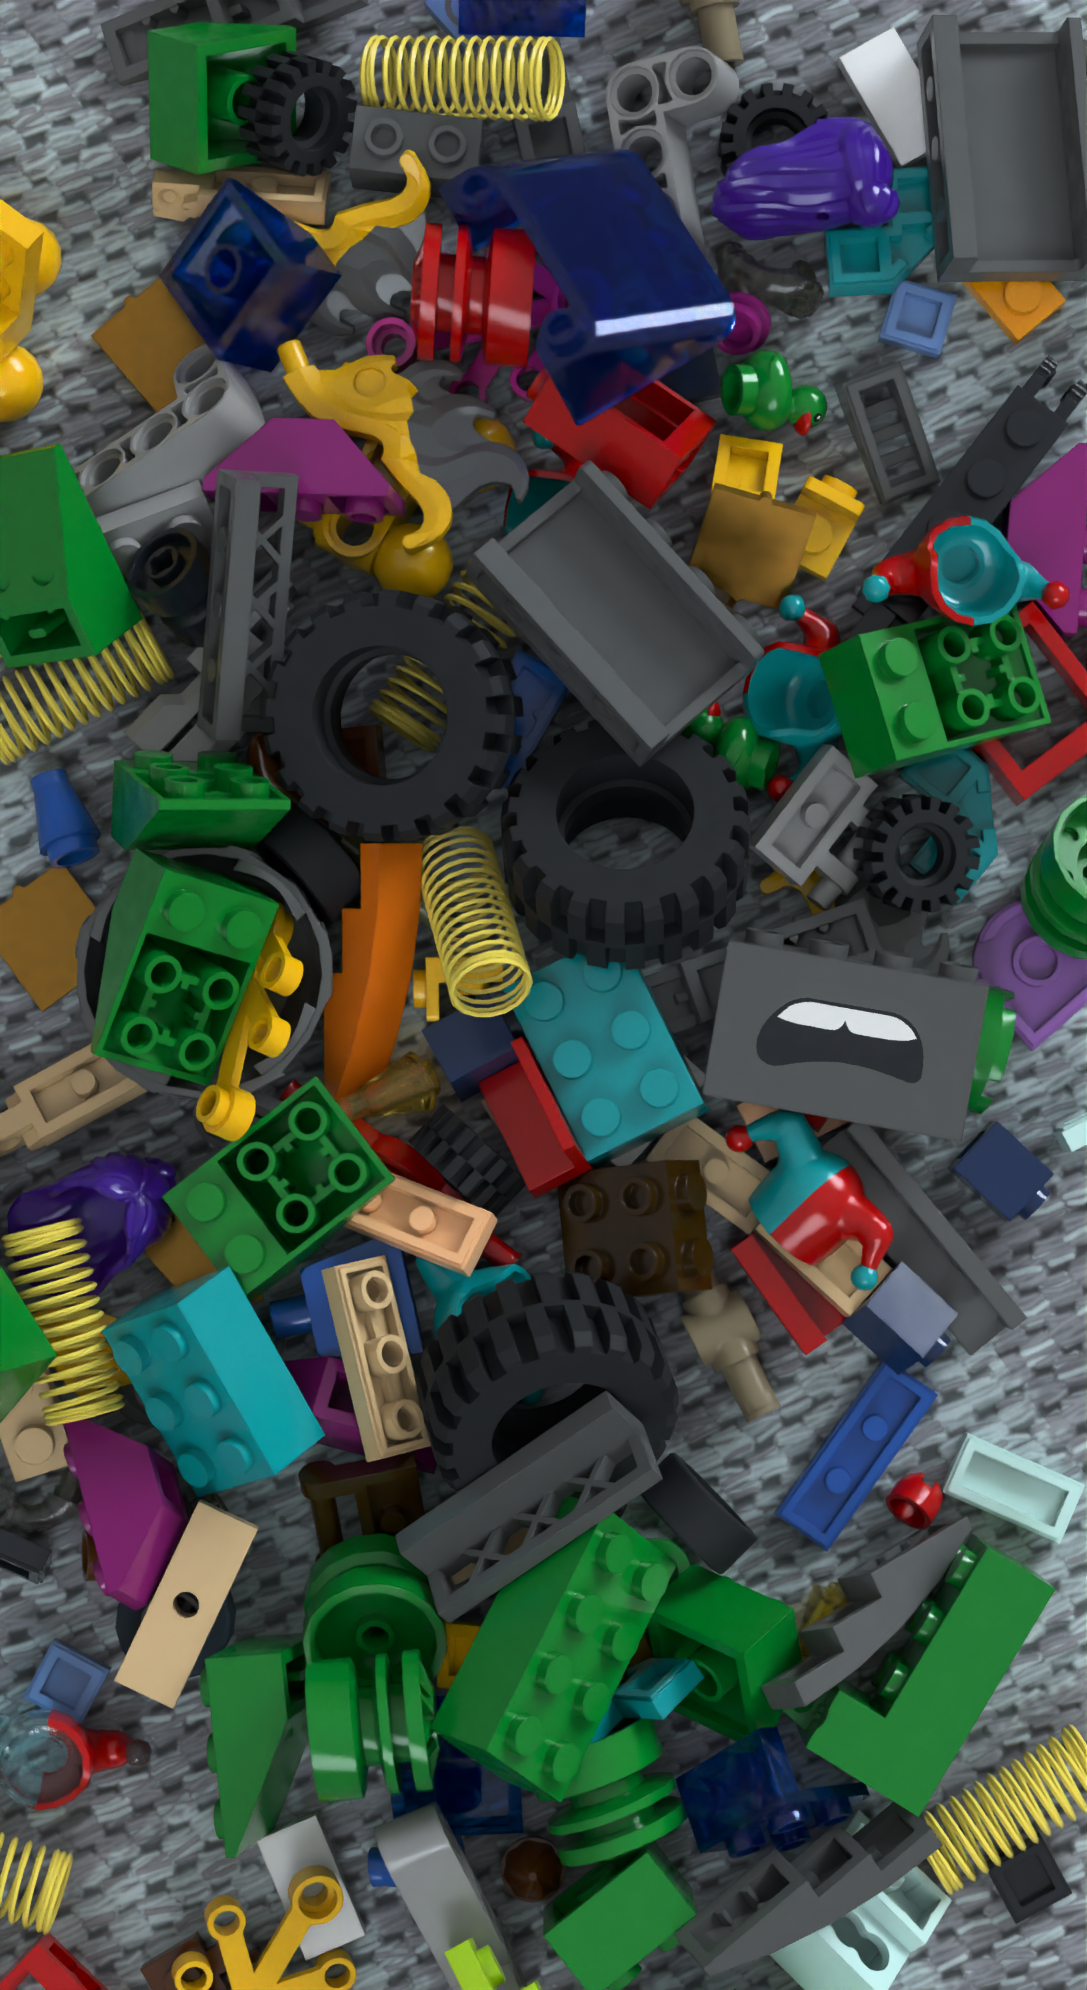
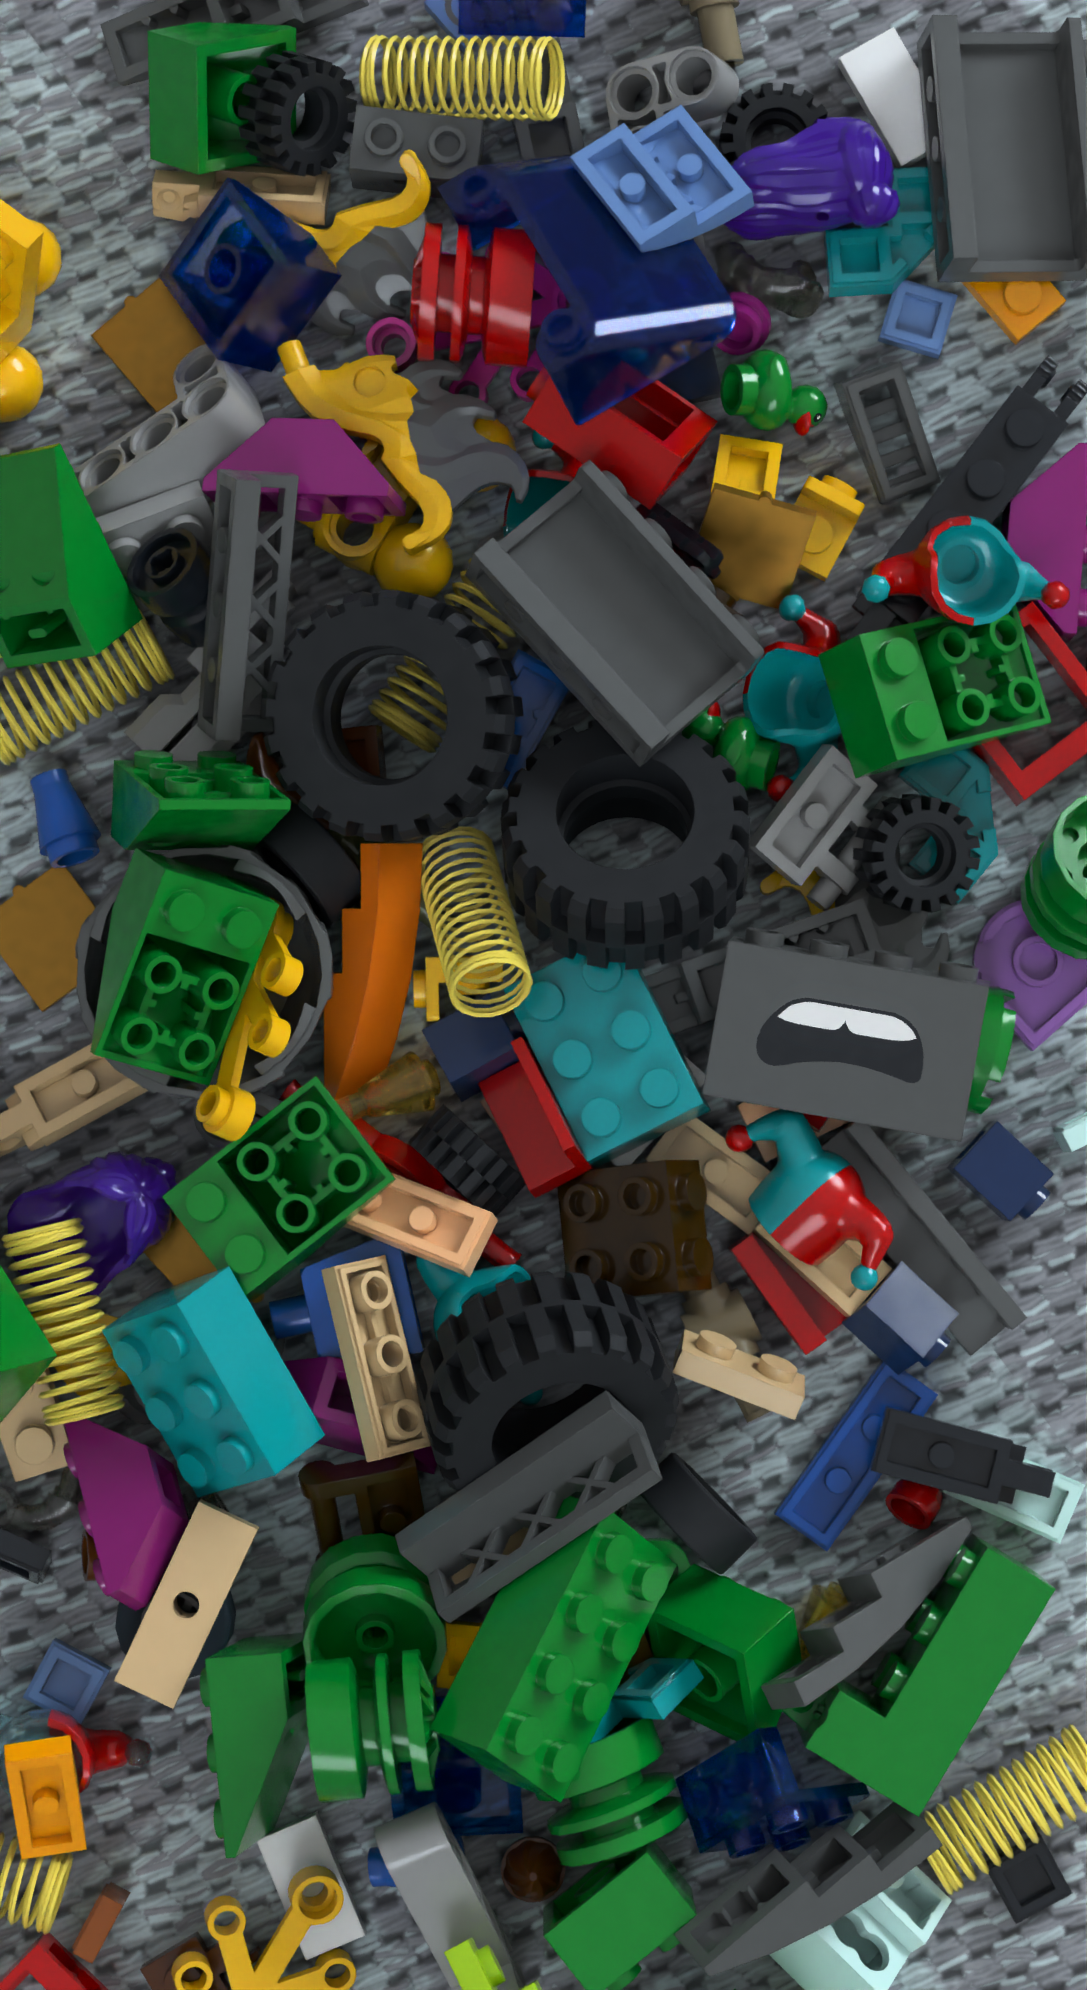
none -> light orange plate [4,1735,87,1860]
none -> dark orange tile [72,1882,131,1964]
none -> medium blue slope [570,105,754,253]
none -> black axle [635,503,724,579]
none -> tan plate [672,1329,805,1420]
none -> black hinge [870,1406,1056,1504]

